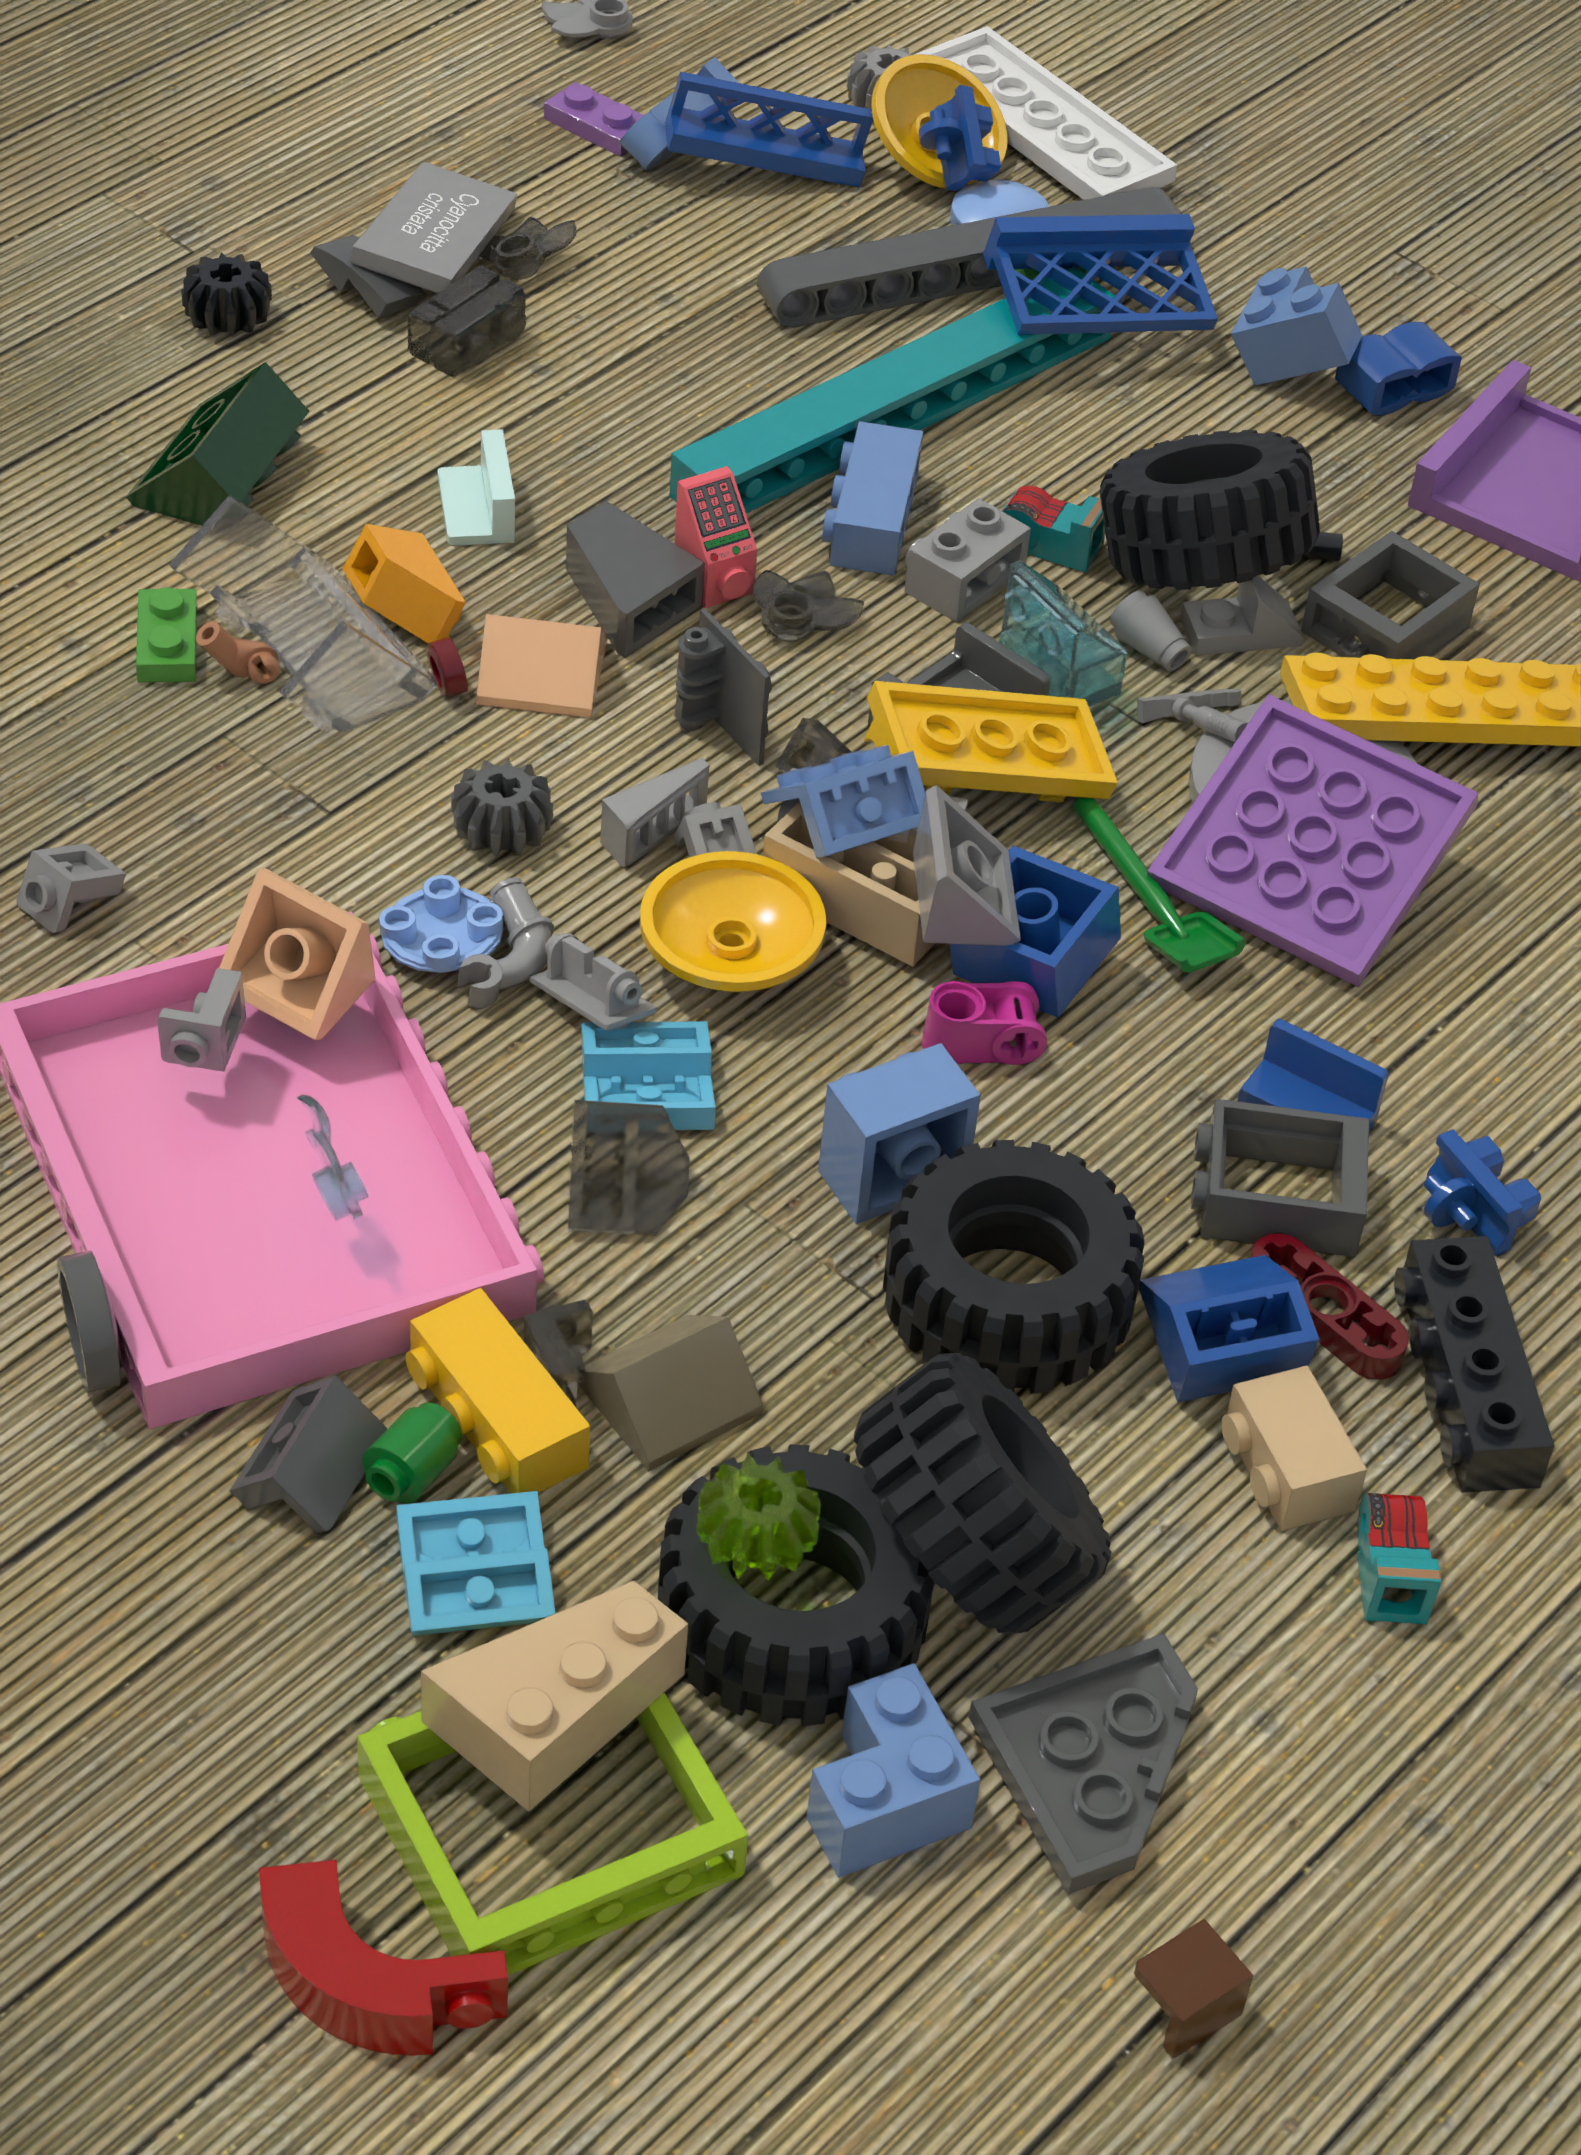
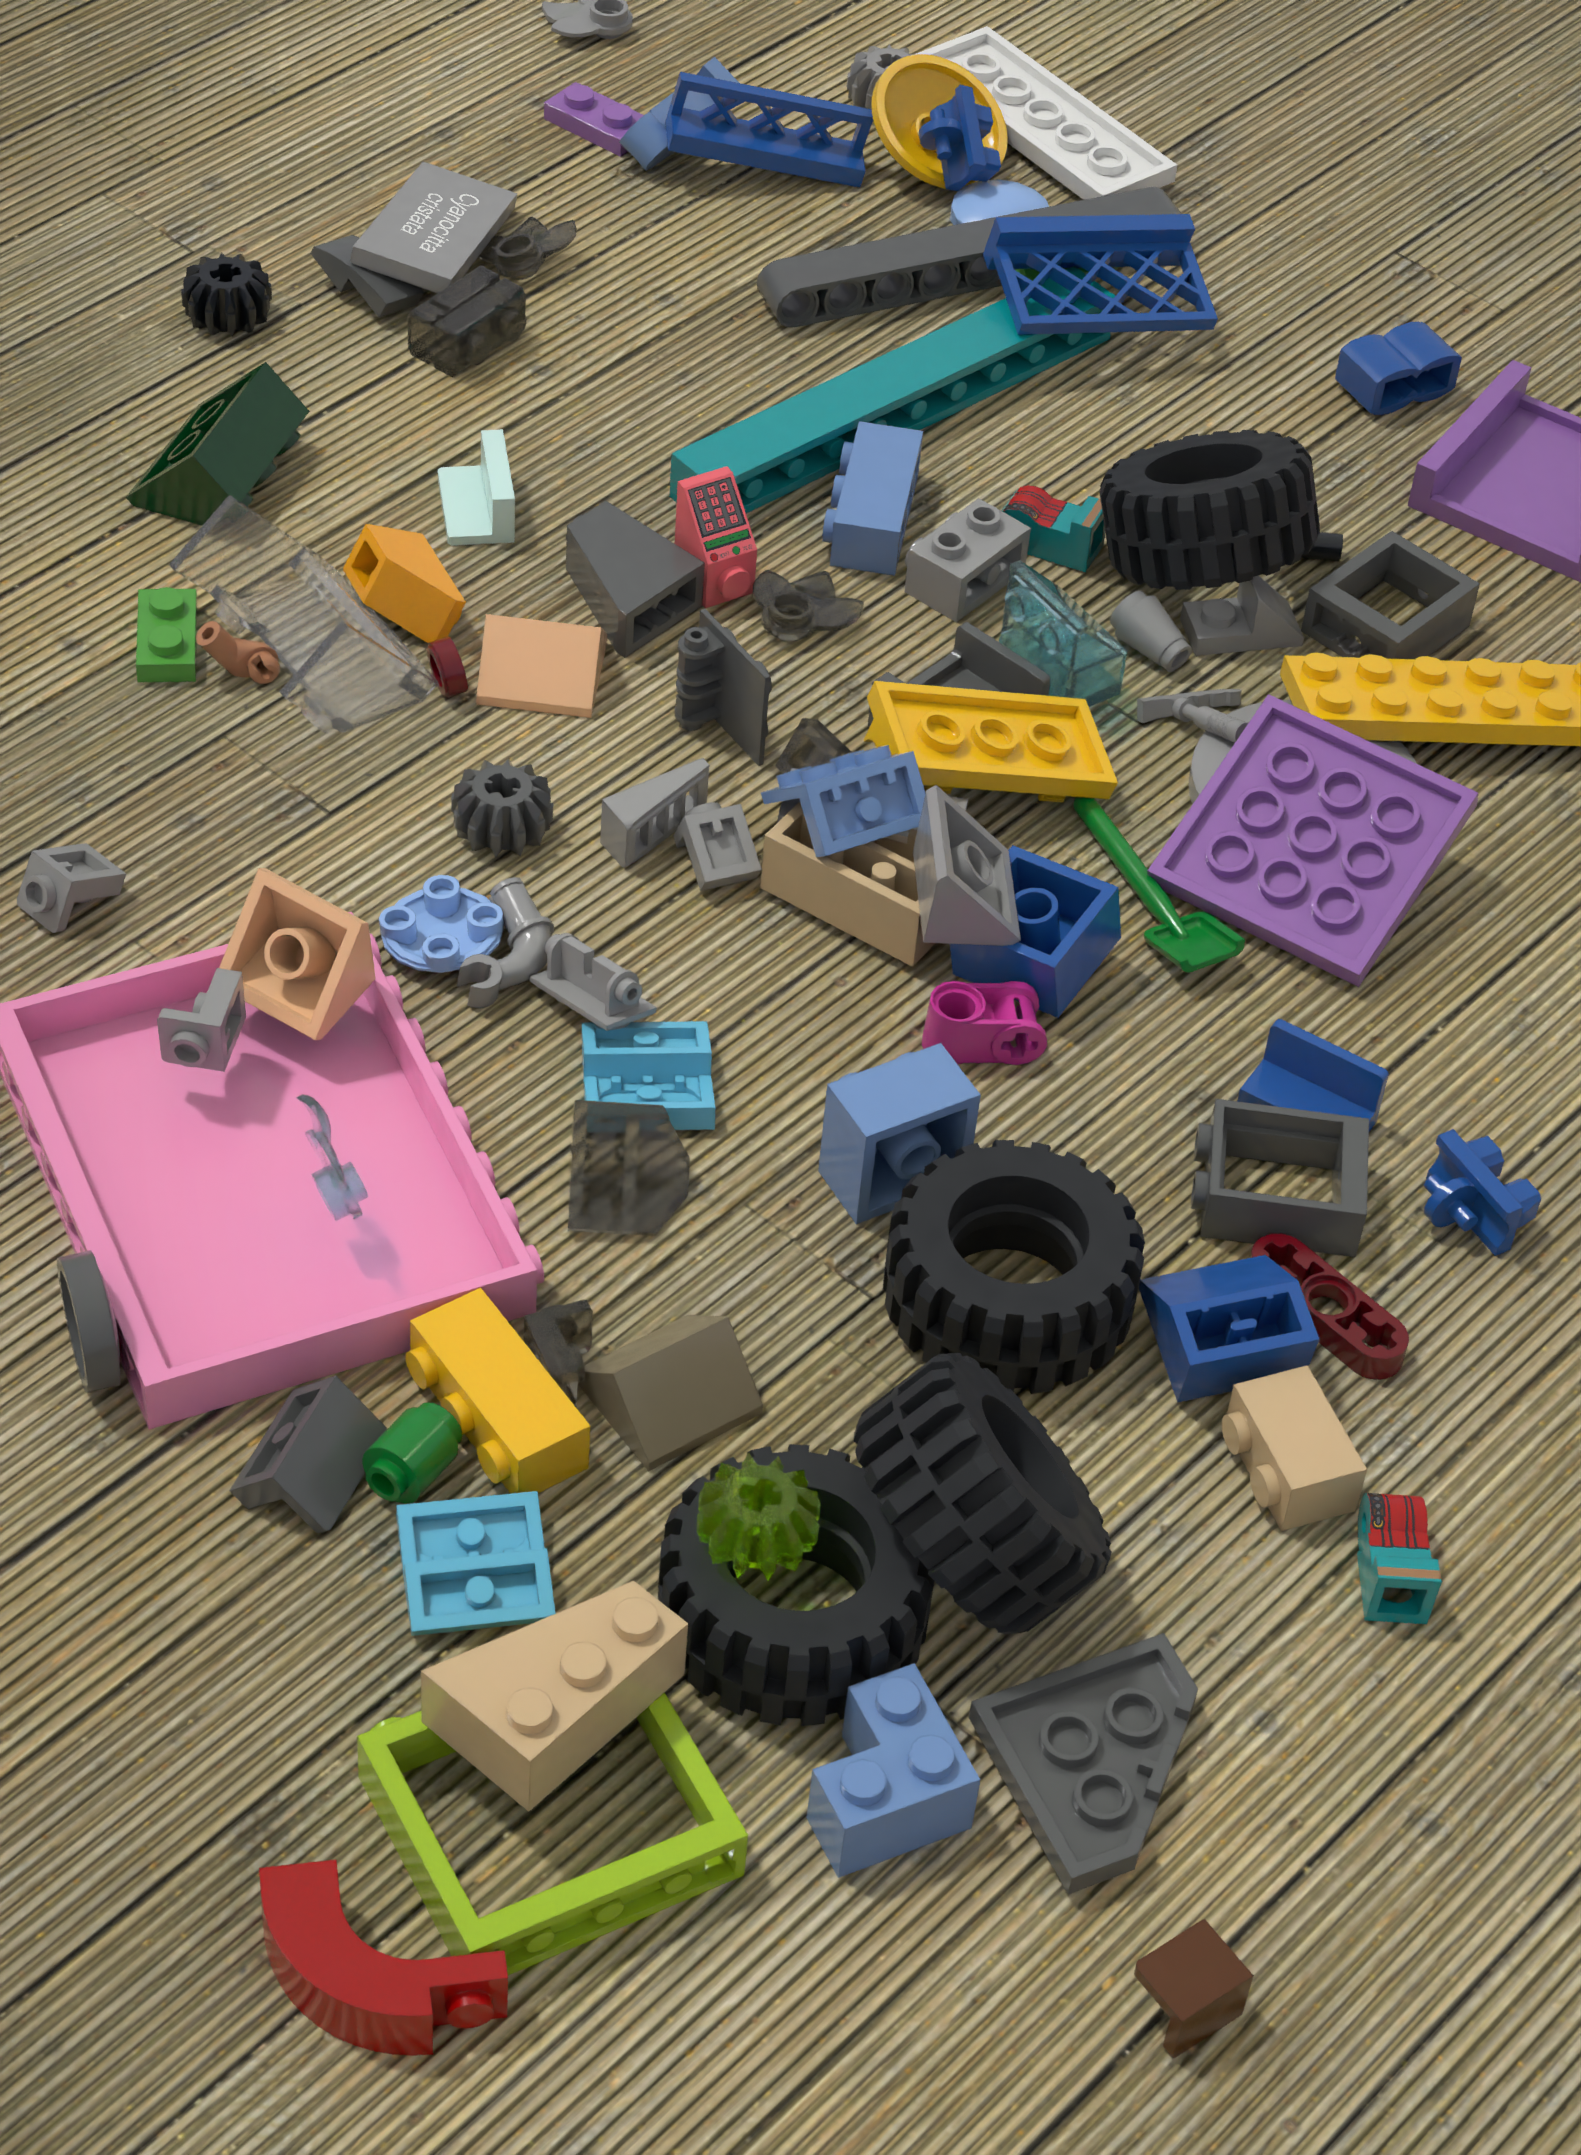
yellow dish [640,851,826,992] -> none
medium blue brick [1231,266,1363,386] -> none
black brick [1394,1236,1554,1493] -> none

